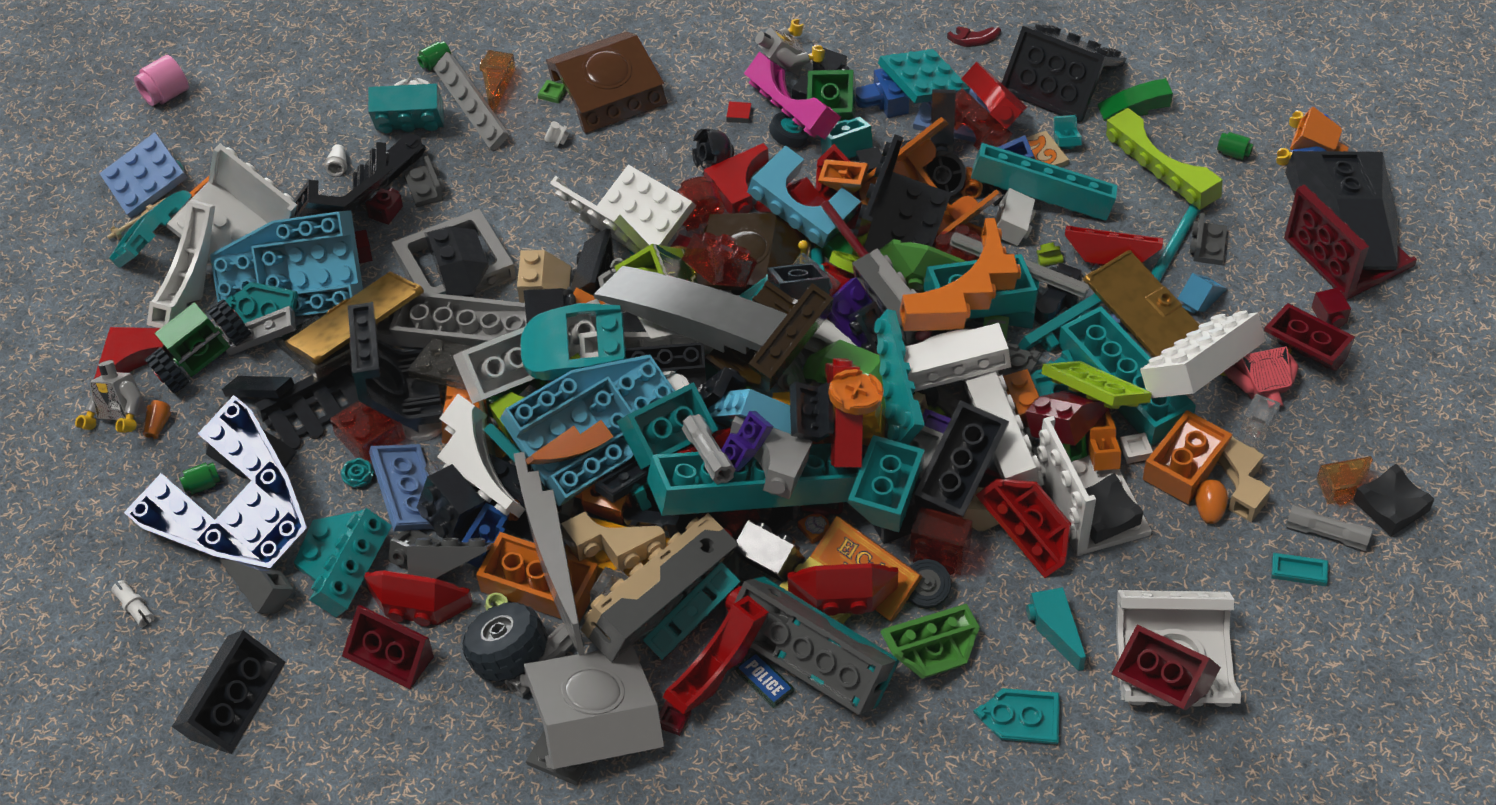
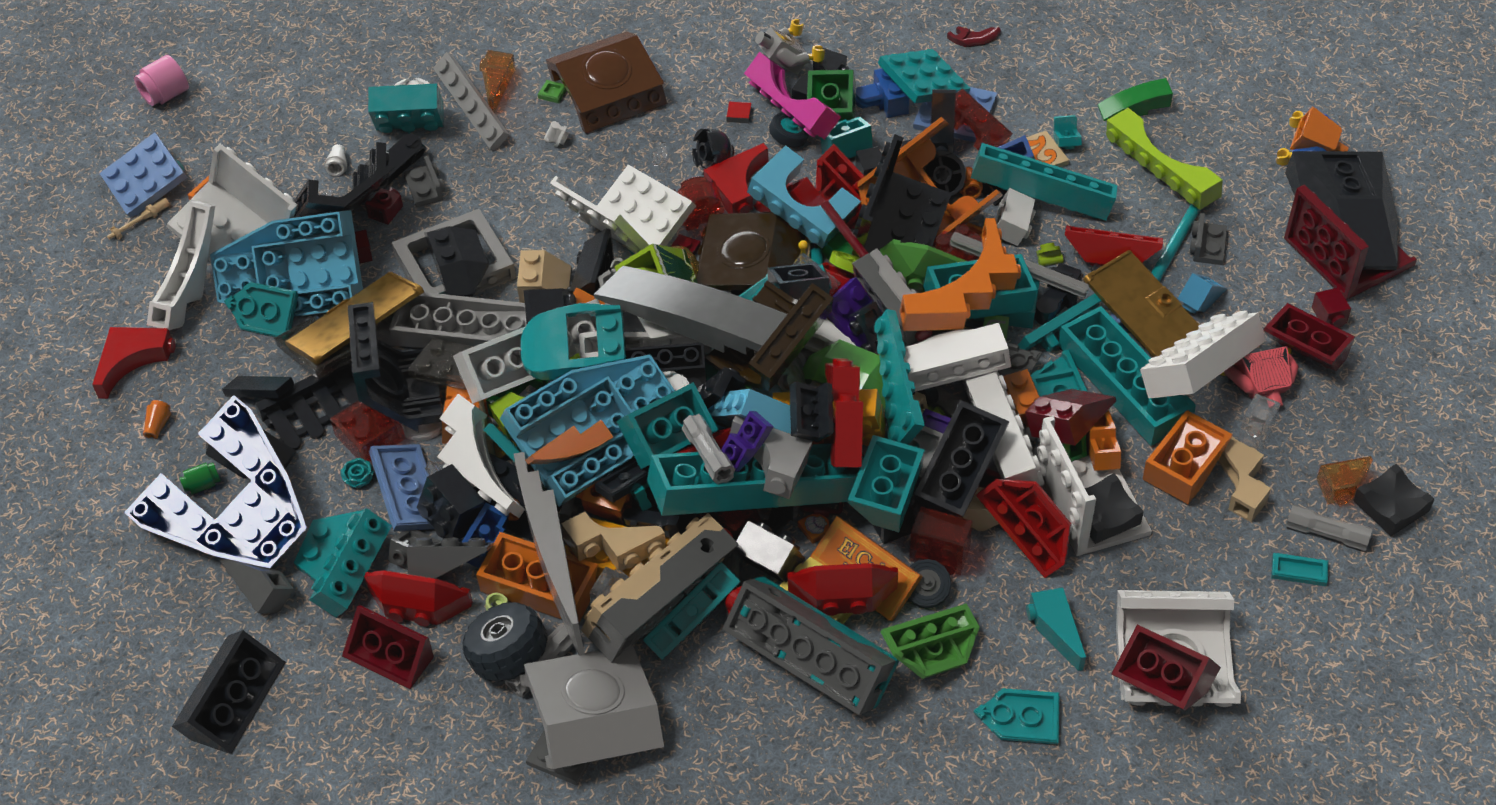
light grey torso [75,360,147,433] -> none
teal slope [109,190,192,268] -> none
white pin [111,580,155,628] -> none
brick [145,299,252,394] -> none
light grey plate [224,306,296,356] -> none
green brick [417,41,451,71] -> none
dark red tile [659,700,692,736] -> none
red arch [663,595,769,715] -> none
clear red brick [682,232,758,287] -> none
tile [736,652,794,708] -> none
orange slope [818,160,869,194] -> none
orange tile [828,369,884,415] -> none
red arch [961,62,1027,129] -> none
black bracket [1002,24,1127,122] -> none
lime plate [1041,361,1152,409] -> none
white plate [1119,433,1153,464] -> none
orange animal [1195,480,1228,524] -> none
green brick [1217,132,1254,160] -> none

